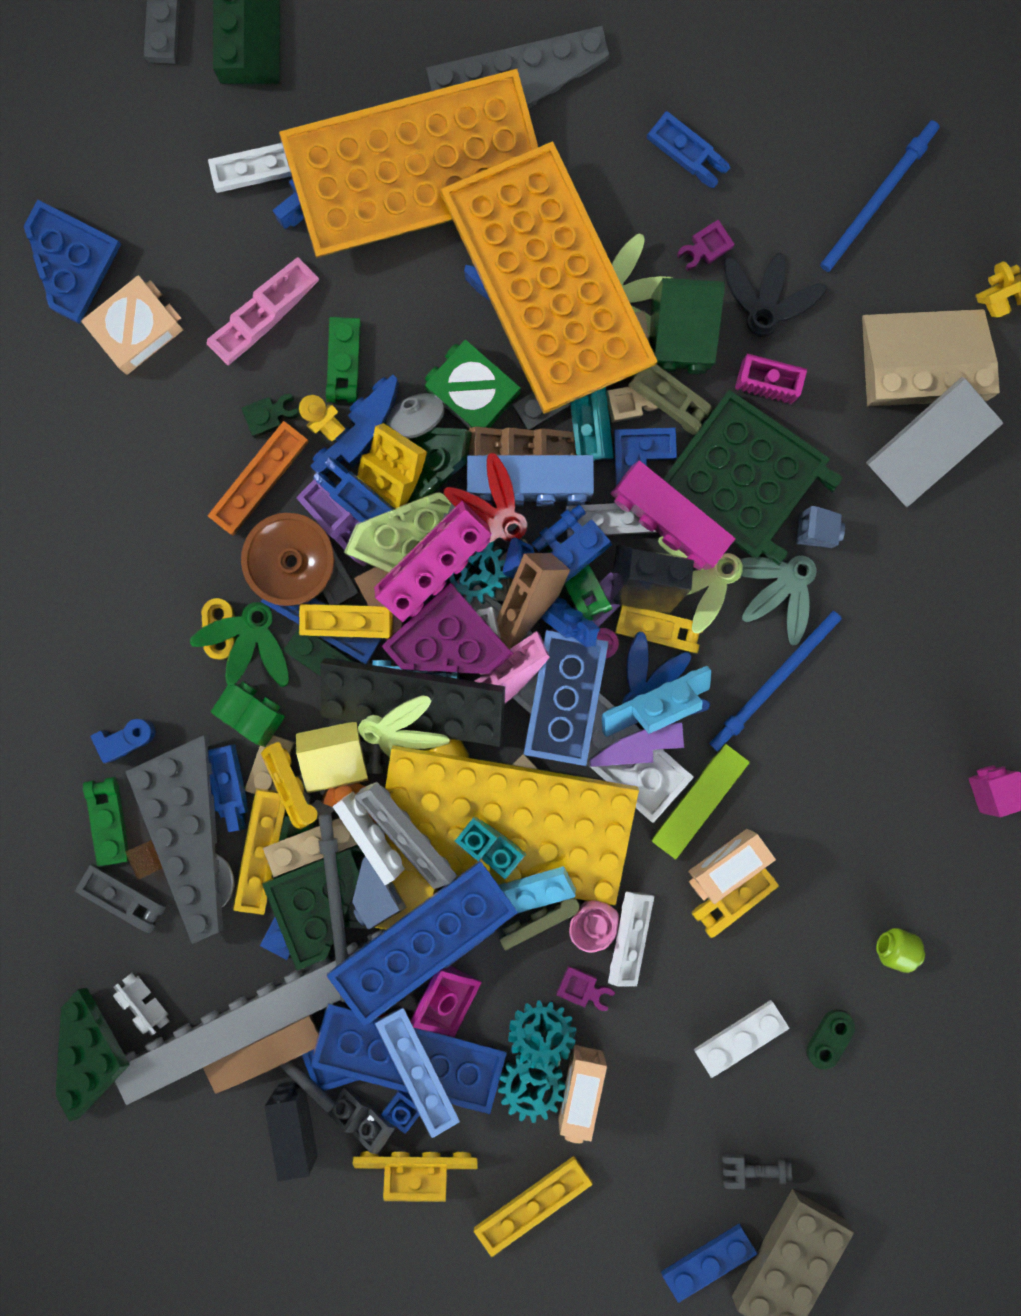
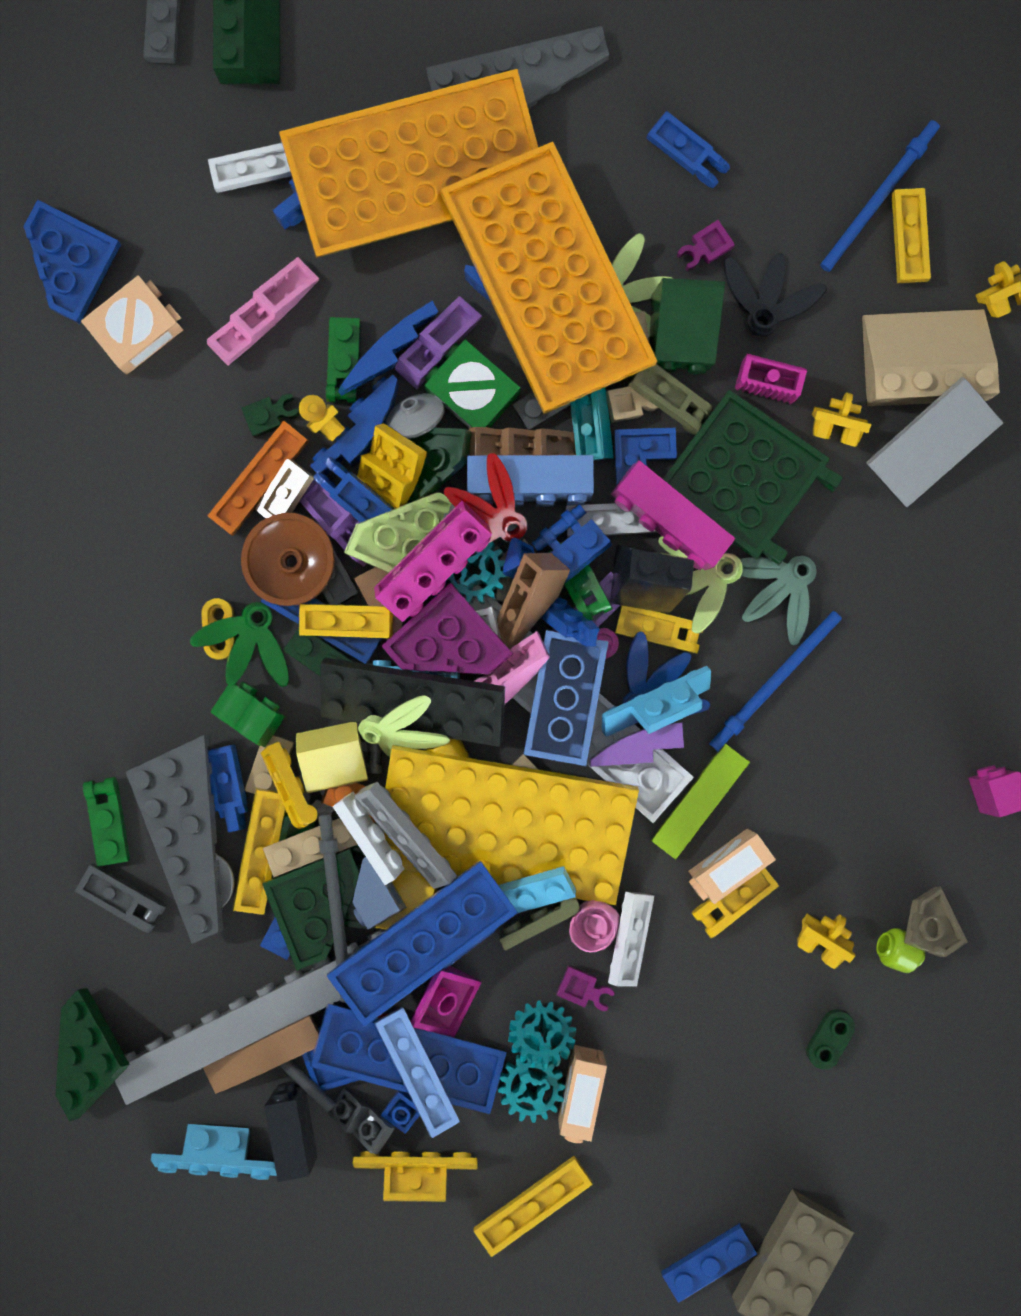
blue leg [90,719,156,764] -> none
white hinge [113,973,170,1035] -> none
clear orange tile [125,840,163,880] -> none
teal slope [455,817,526,879] -> none
white plate [694,1000,790,1078] -> none
dark grey hinge [722,1154,792,1189] -> none
sand blue slope [796,506,845,548] -> none
none -> medium azure bracket [151,1124,277,1180]
none -> plate [255,459,314,518]
none -> blue slope [338,301,439,396]
none -> medium lavender slope [394,296,482,389]
none -> yellow hips [797,913,855,969]
none -> yellow hips [812,392,871,447]
none -> yellow plate [892,188,931,283]
none -> dark tan plate [904,886,968,957]

